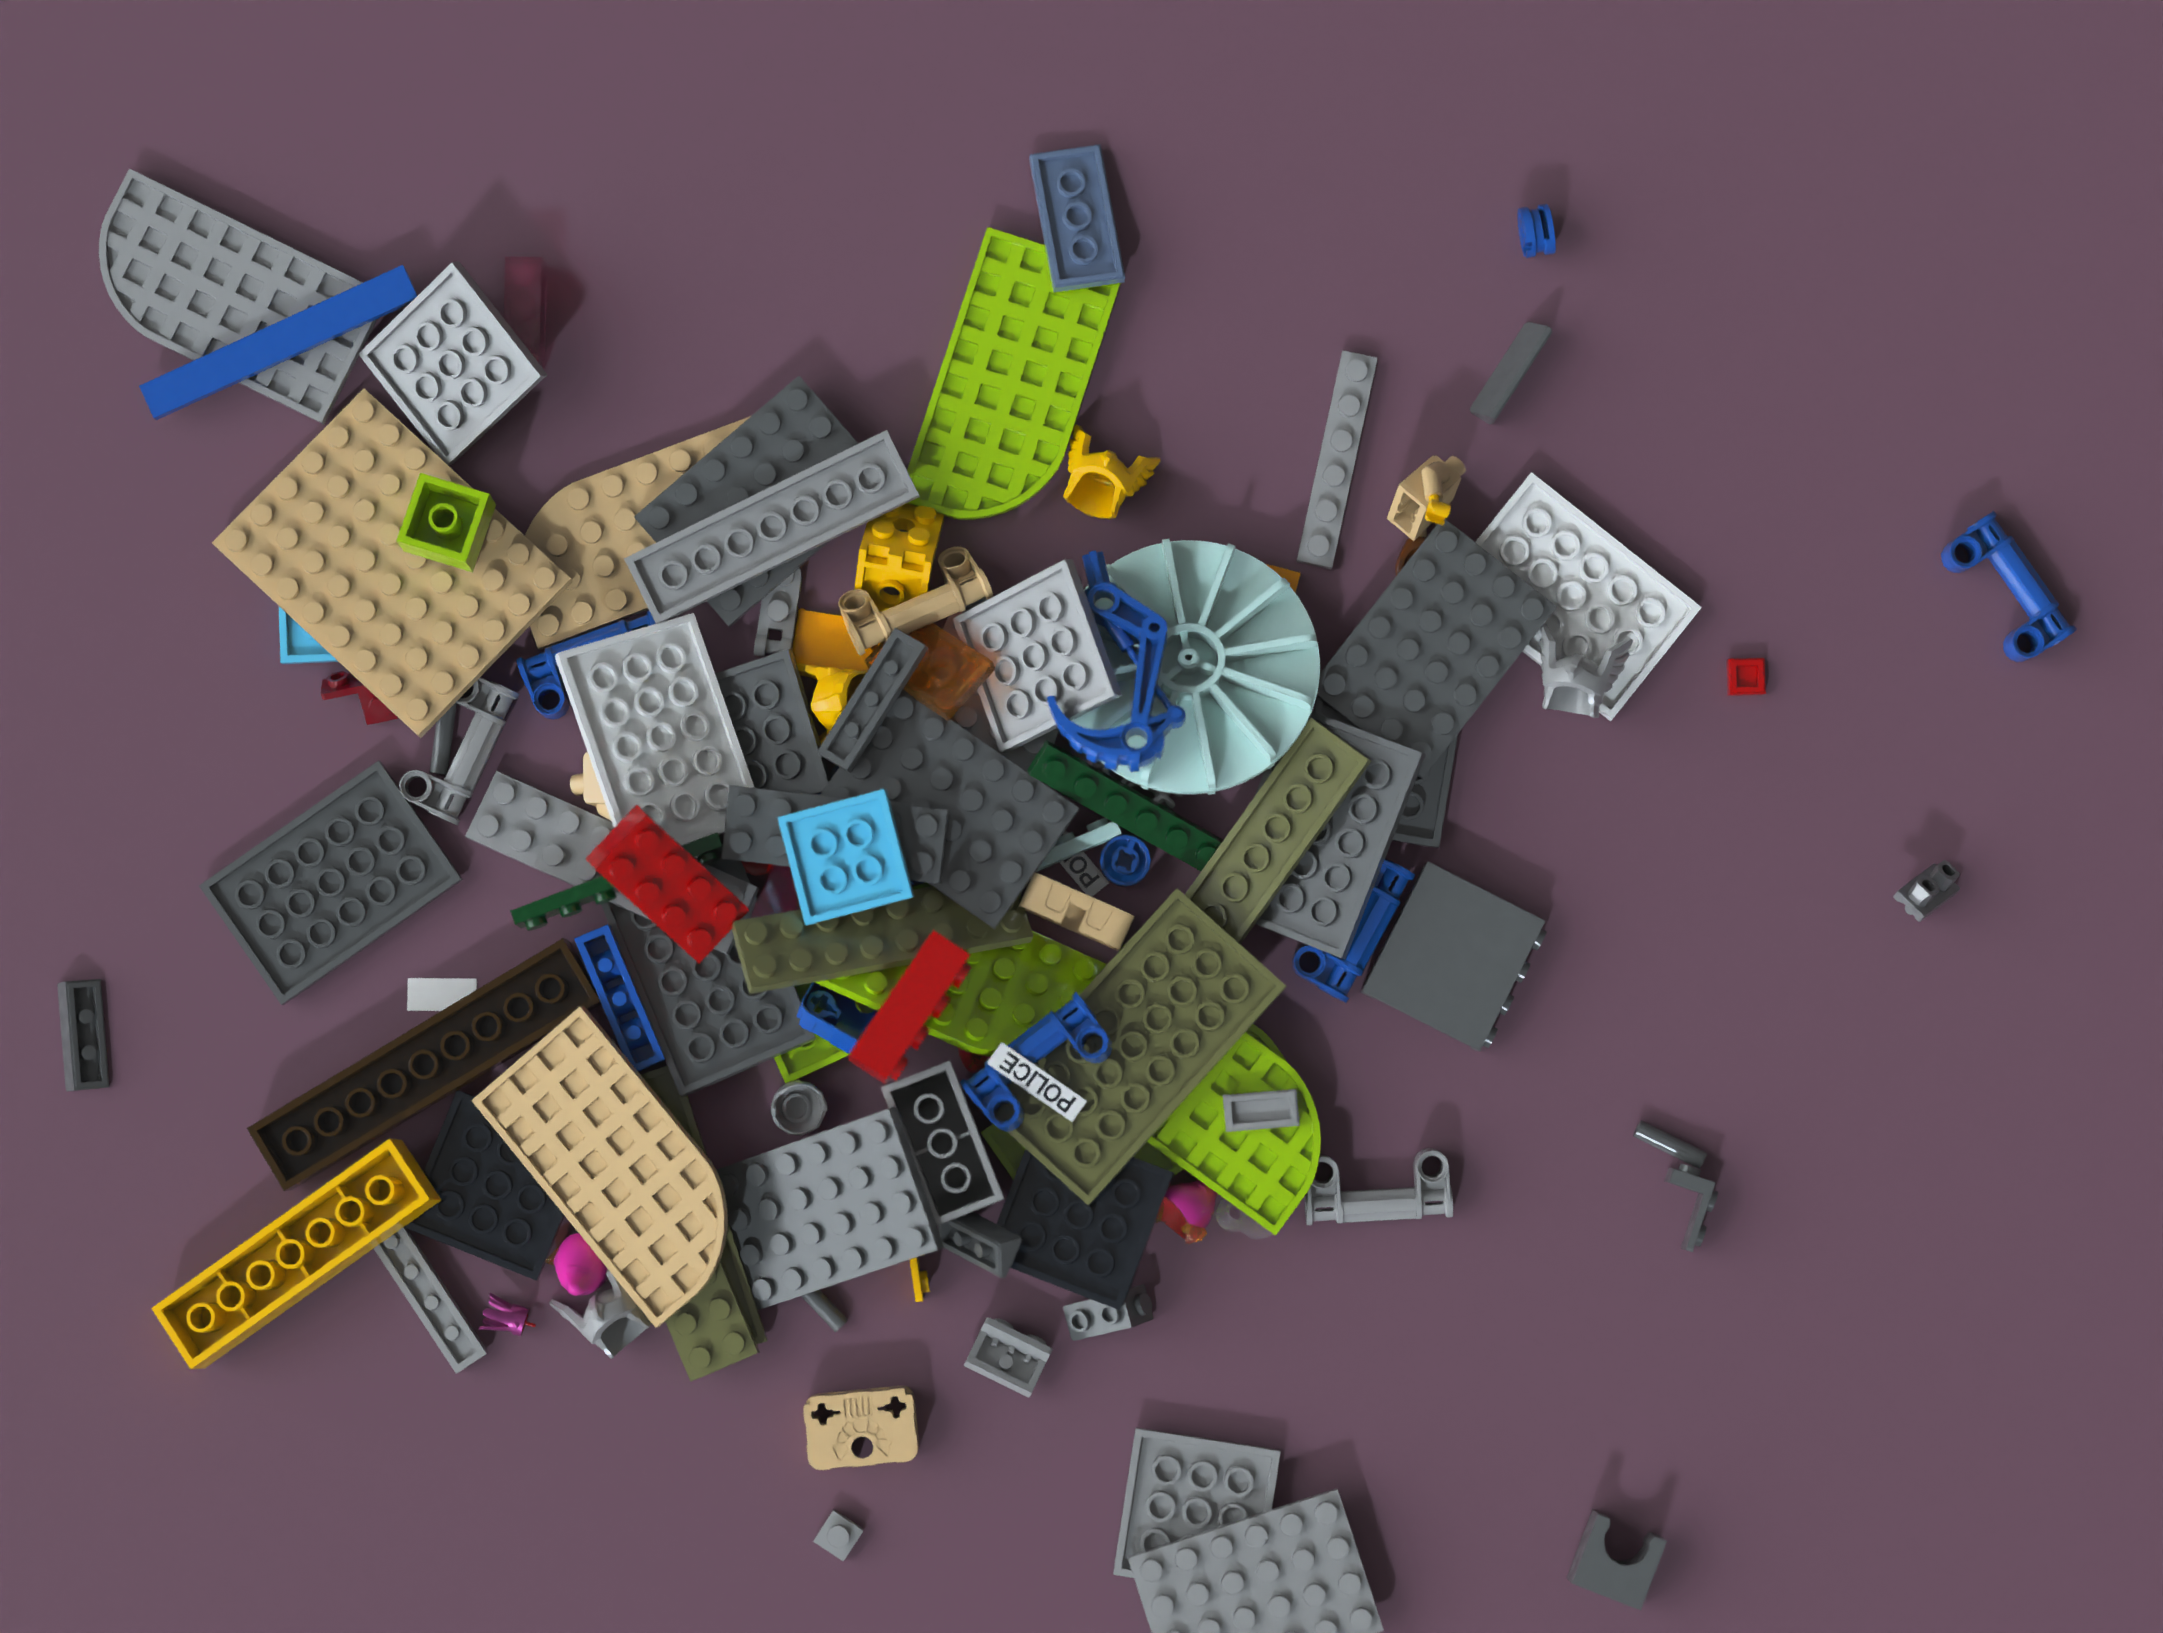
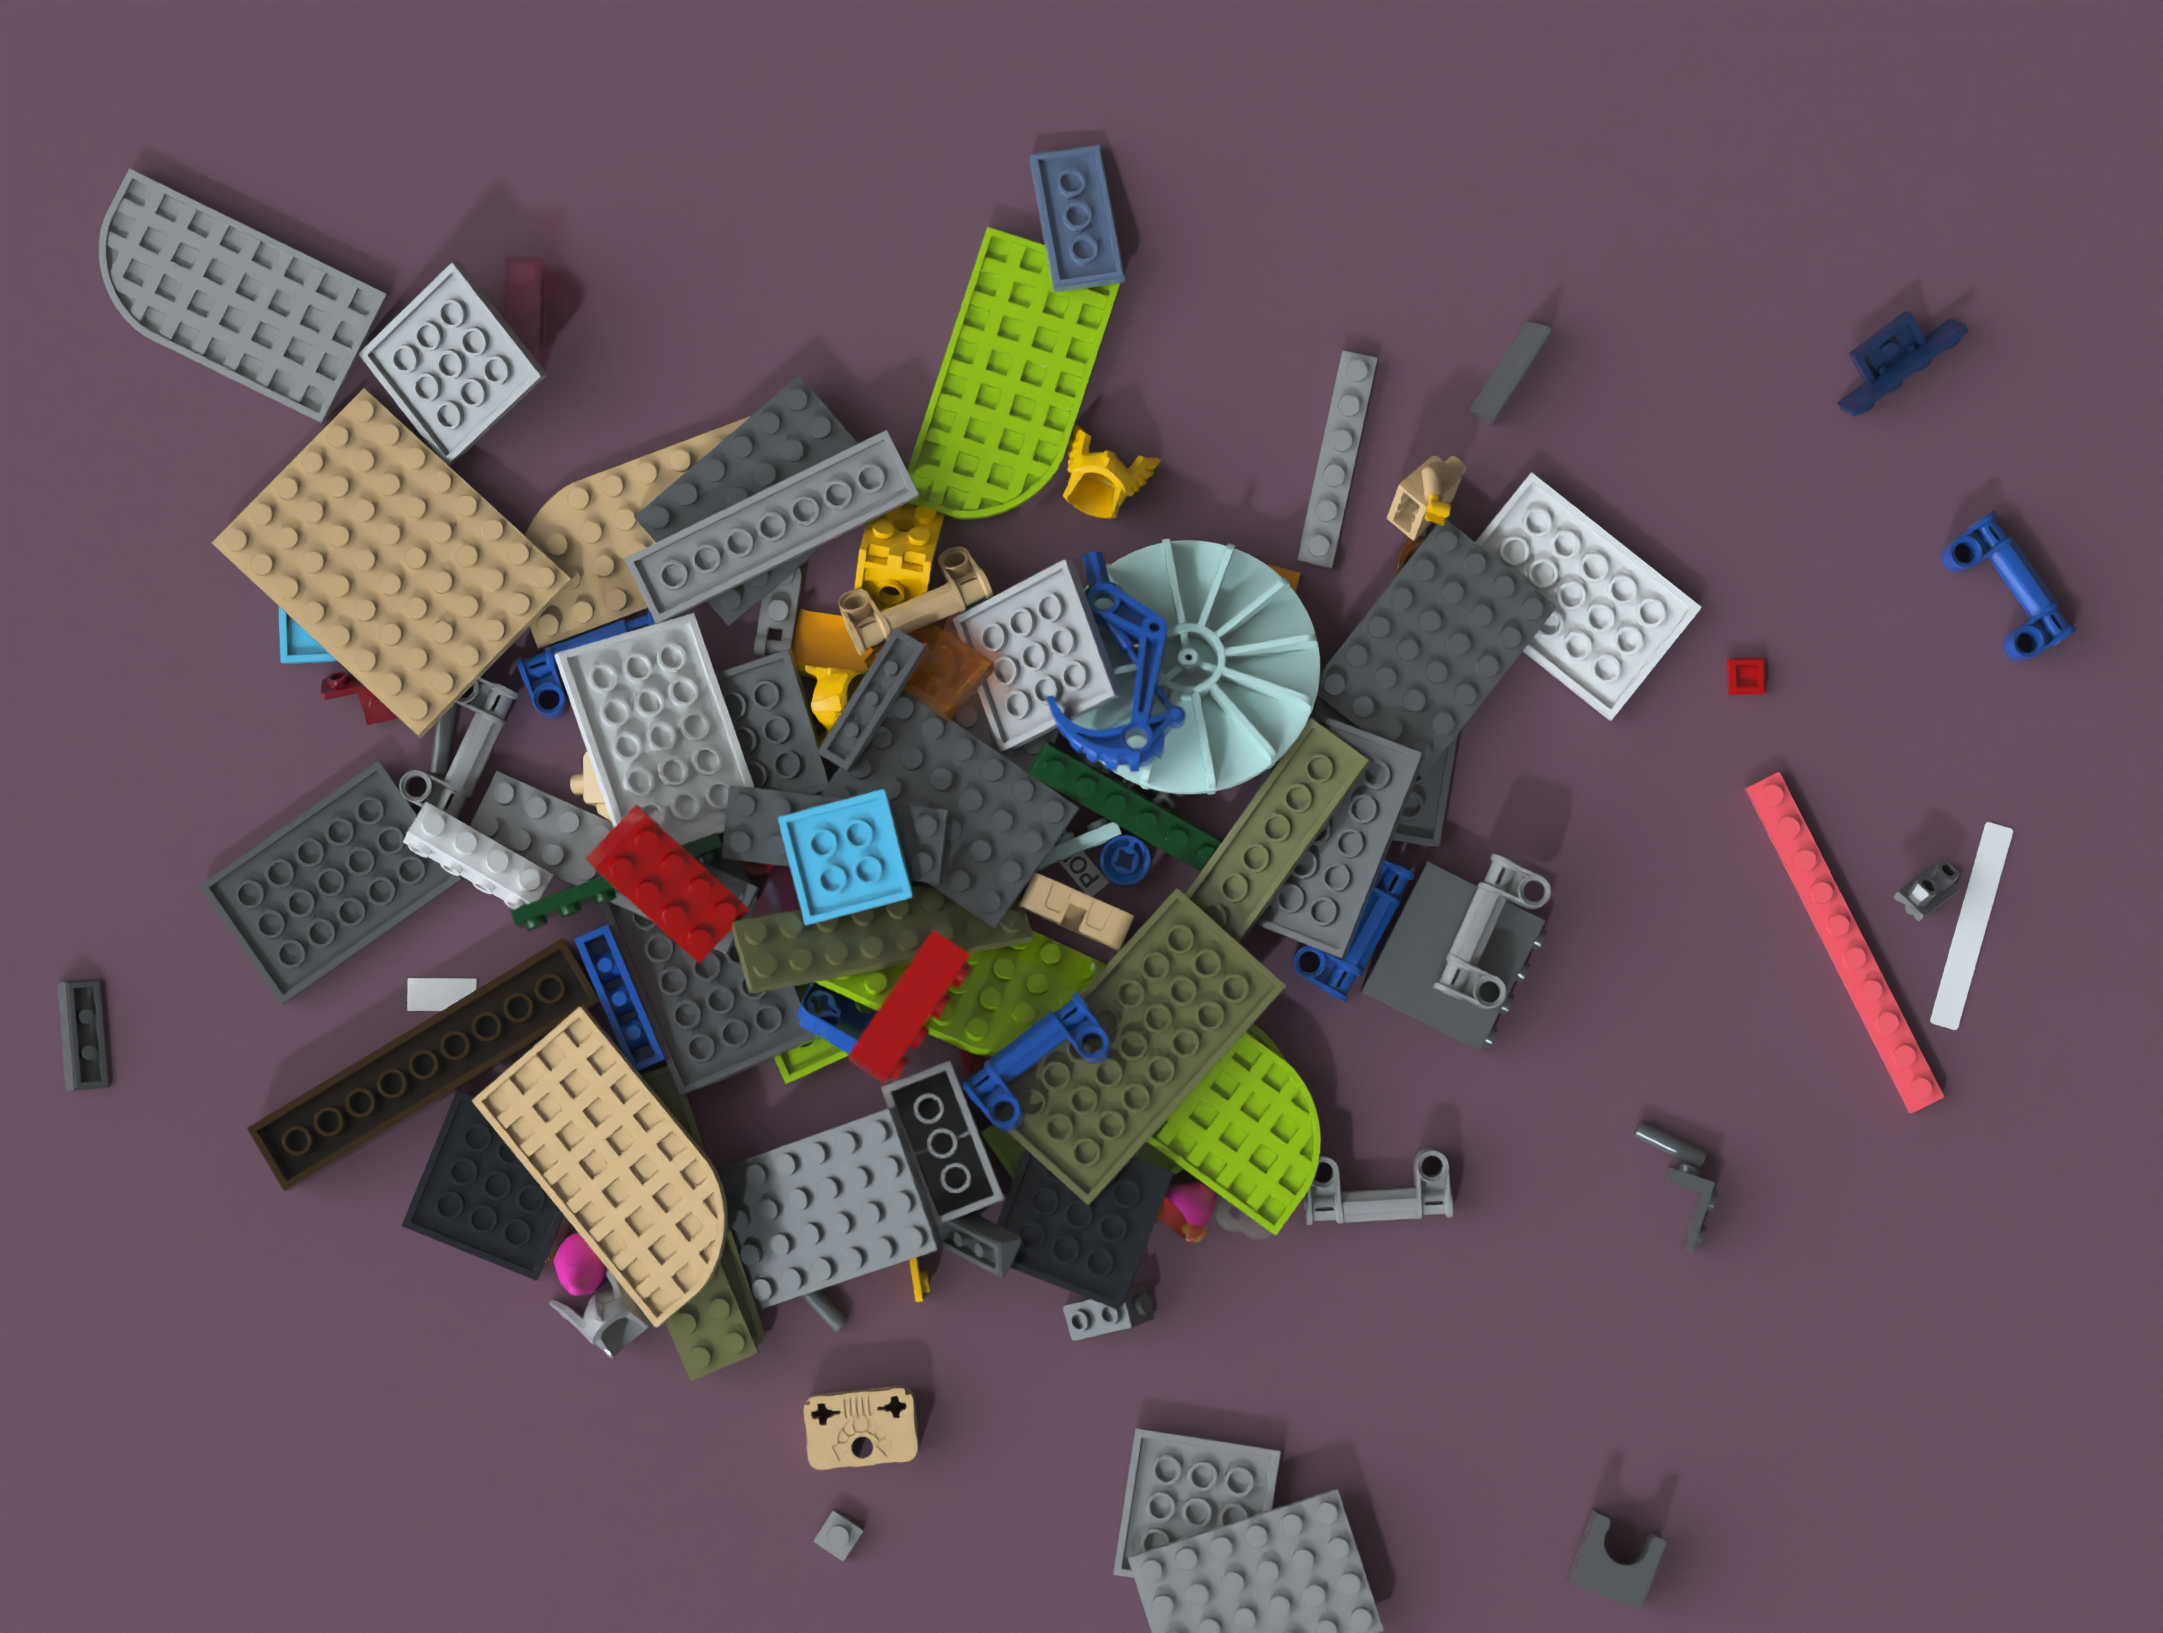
blue tile [139,265,418,420] -> none
yellow brick [151,1139,441,1369] -> none
light grey plate [374,1227,489,1374] -> none
lime brick [396,473,496,572] -> none
flat silver piece [478,1293,536,1337] -> none
light grey hair [770,1080,828,1136] -> none
light grey bracket [963,1317,1053,1398] -> none
white sticker [987,1042,1087,1122] -> none
light grey tile [1223,1089,1300,1132] -> none
blue wheel [1517,204,1556,258] -> none
light grey helmet [1540,623,1633,718] -> none
none -> white brick [403,802,553,909]
none -> light grey piece [1433,854,1551,1010]
none -> coral plate [1745,772,1944,1113]
none -> dark blue bracket [1837,311,1969,416]
none -> white sticker [1930,822,2013,1030]

